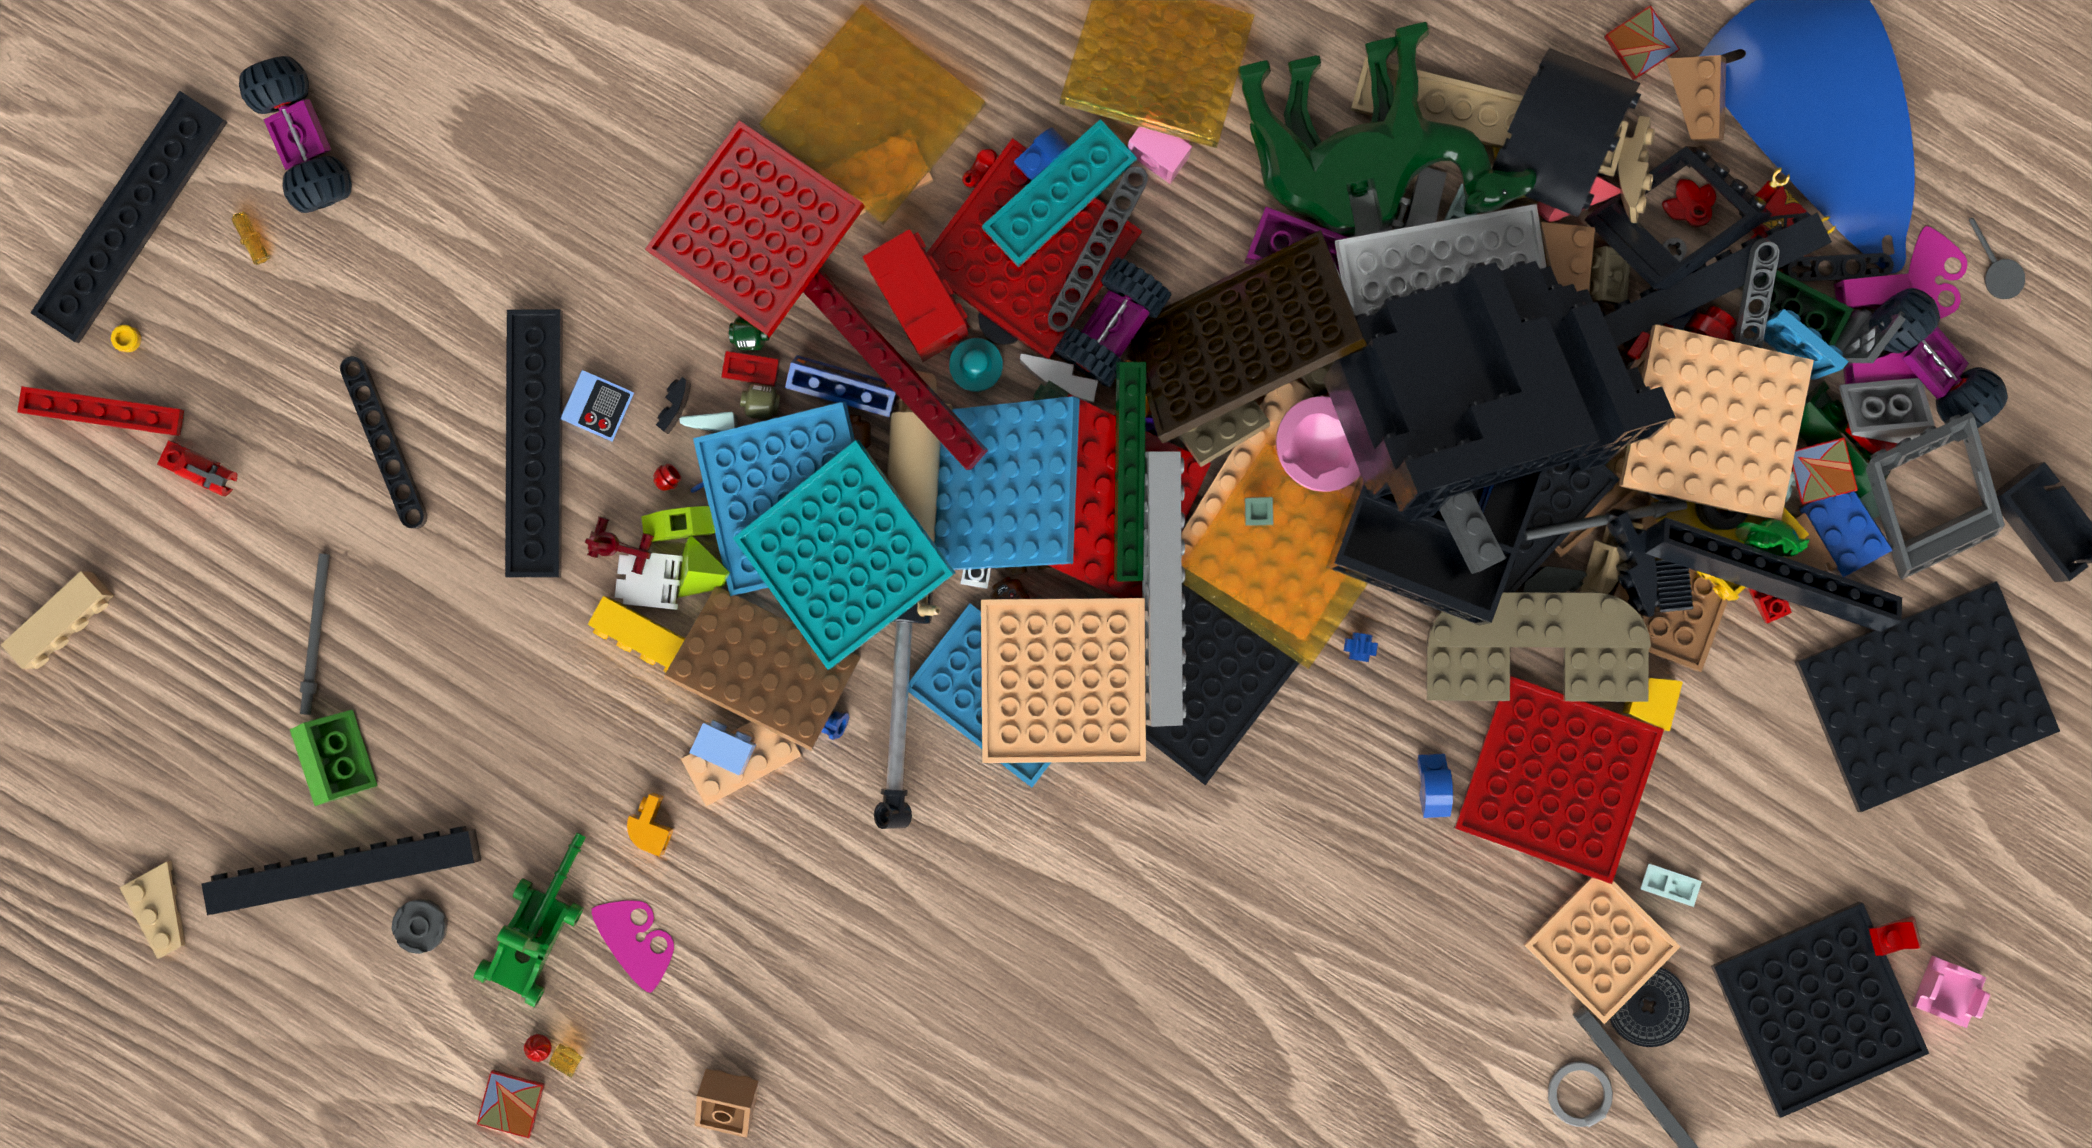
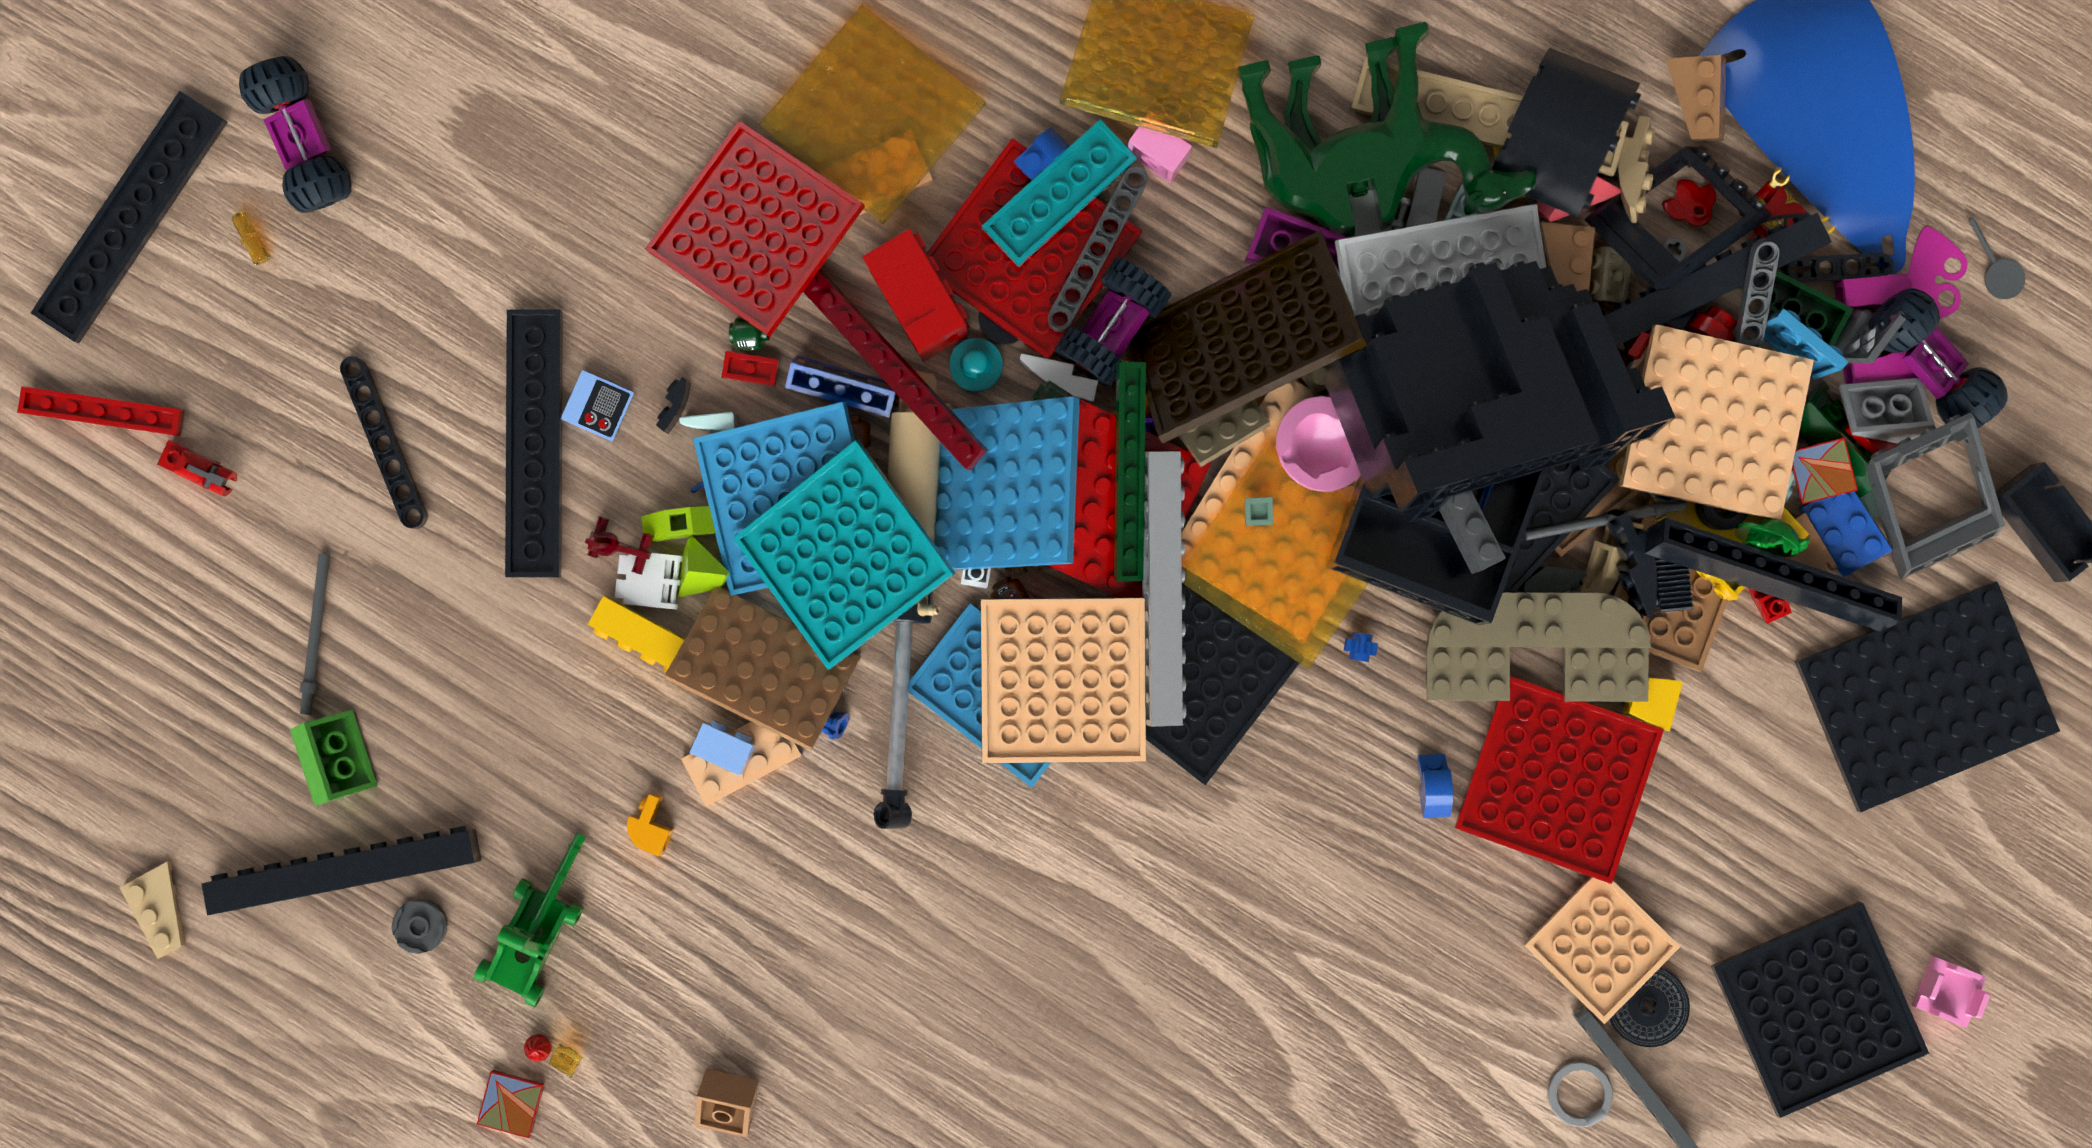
tan brick [1,571,114,669] -> none
yellow tile [111,325,141,352] -> none
dark pink piece [592,900,674,993] -> none
red plate [653,463,681,491] -> none
olive head [740,383,780,421] -> none
red piece [962,149,998,188] -> none
tile [1604,5,1680,80] -> none
light aqua slope [1641,864,1702,907] -> none
red slope [1869,916,1922,956] -> none

